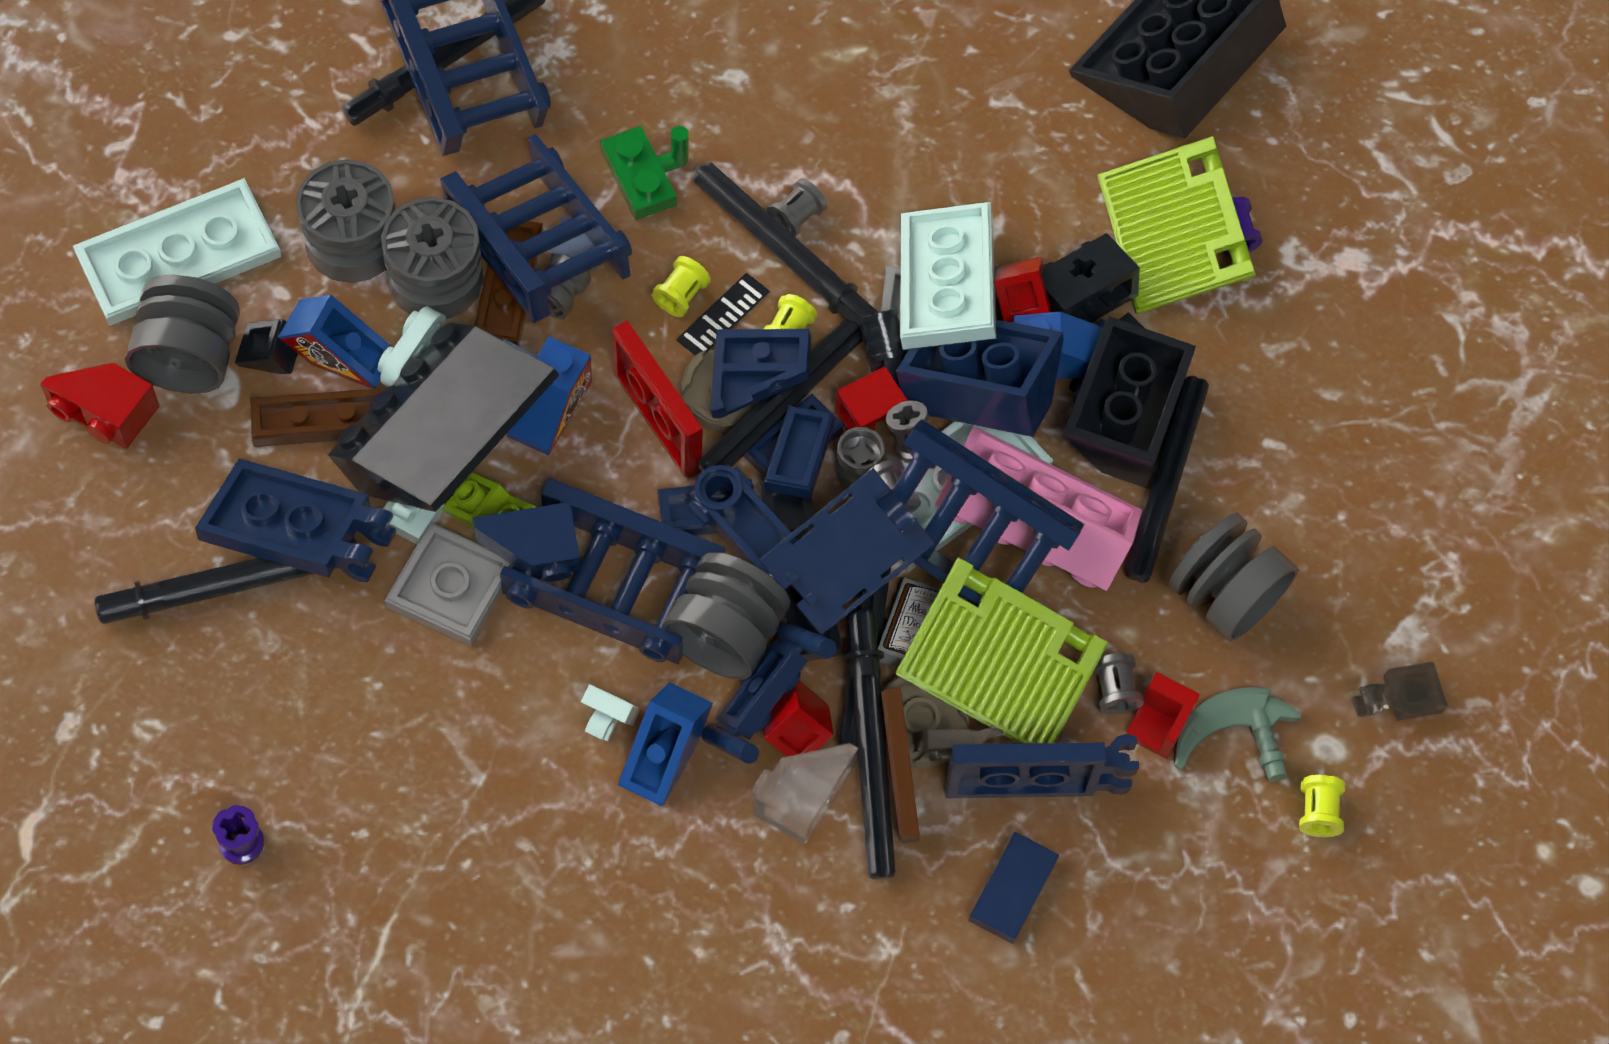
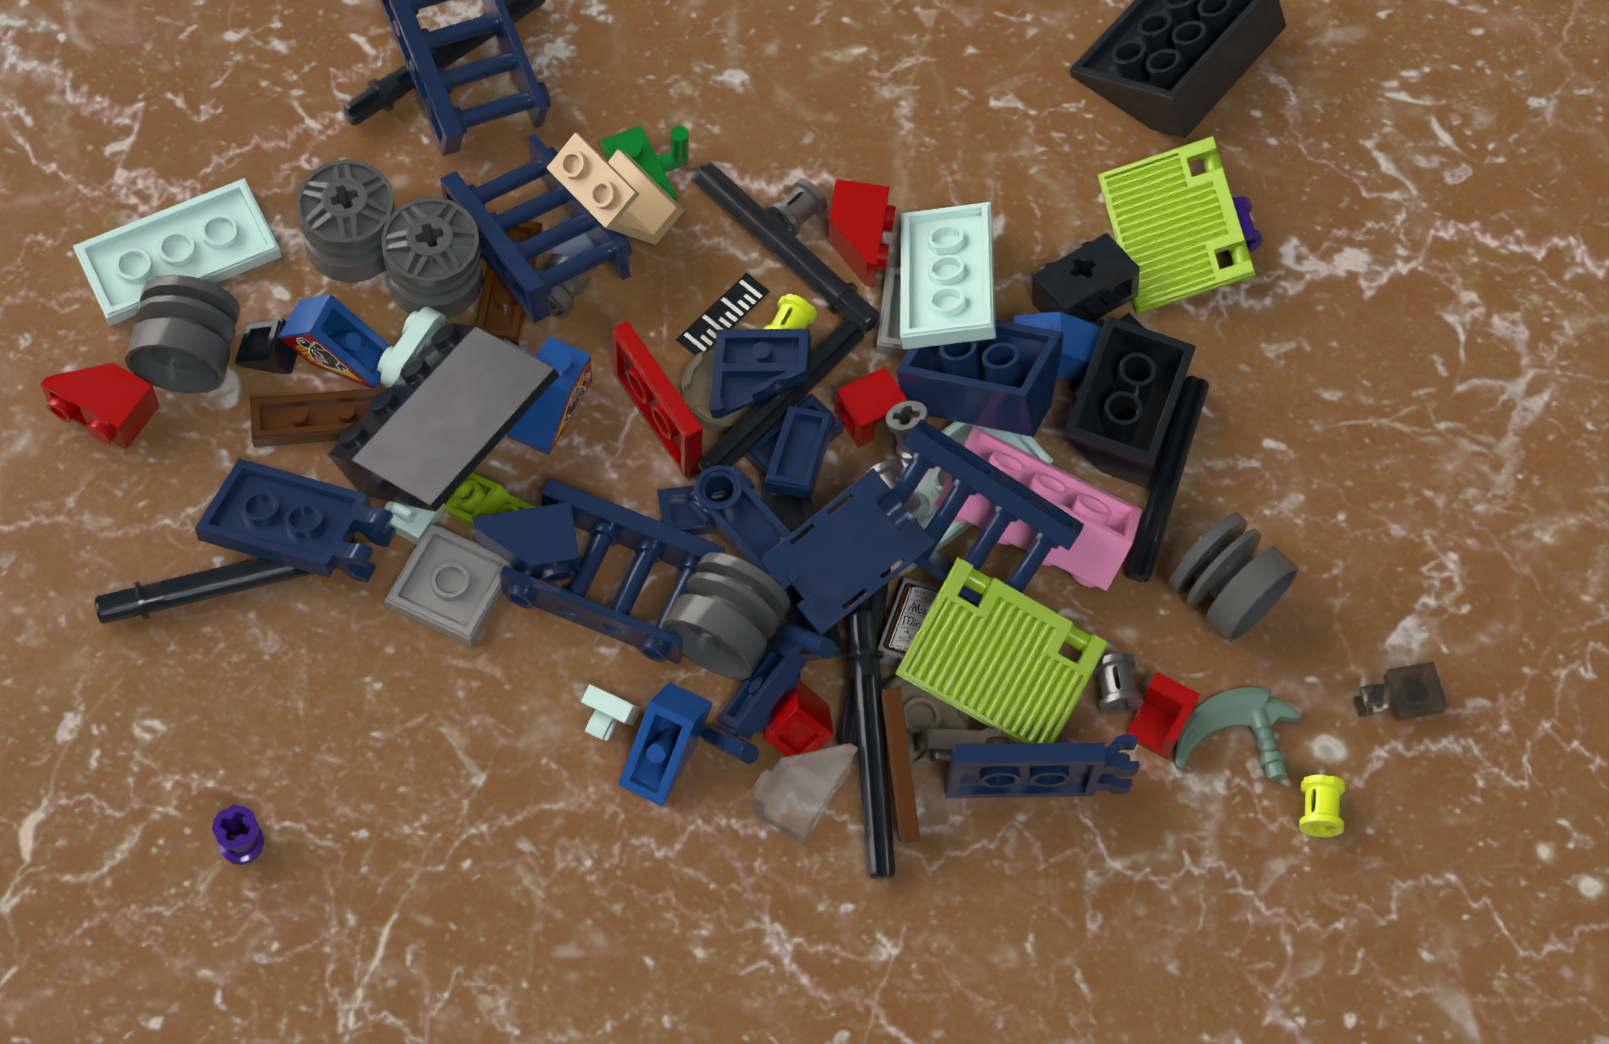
neon yellow bush [651,256,711,317] -> none
flat silver wheel [835,427,884,487] -> none
black hinge [857,308,909,388] -> none
dark blue tile [968,832,1059,944] -> none
red panel [993,257,1051,323] -> none
none -> tan panel [547,132,684,245]
none -> red slope [827,179,896,287]

